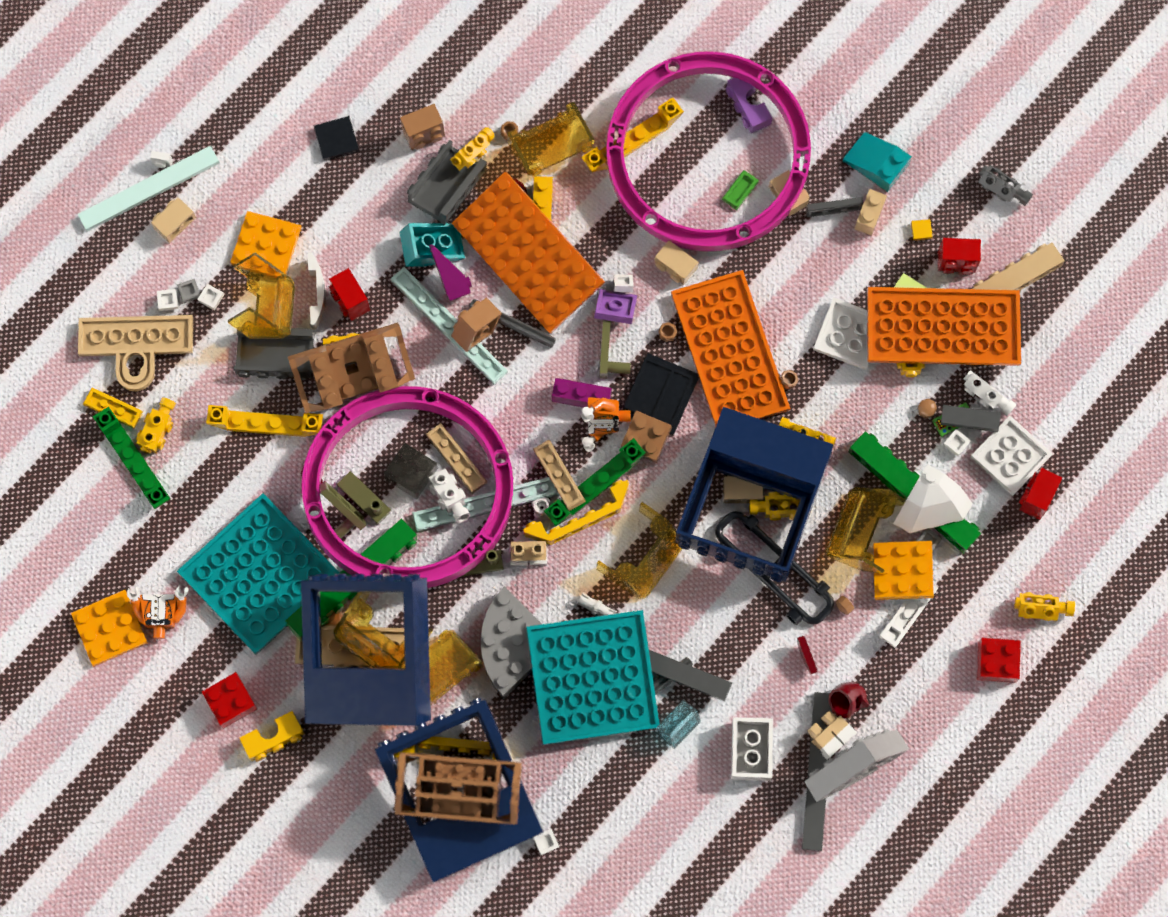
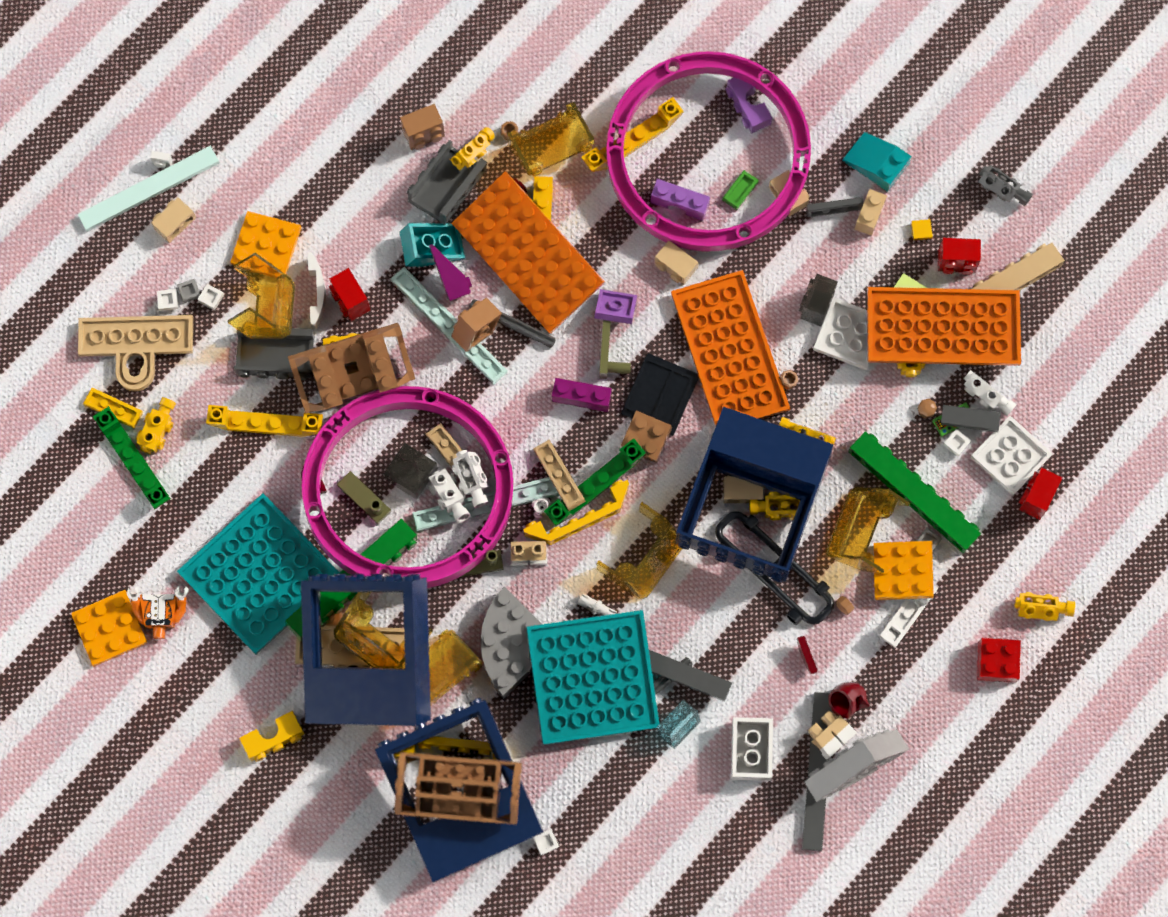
red brick [202,672,257,729] -> none
black tile [314,116,359,161] -> none
olive piece [319,481,366,539] -> none
torso [581,397,631,452] -> none
white plate [613,274,634,293] -> none
medium nougat tile [658,322,677,342] -> none
white brick [893,464,973,533] -> none
none -> white brick [452,450,489,508]
none -> medium lavender arch [651,179,710,221]
none -> clear smoke brick [799,274,838,326]

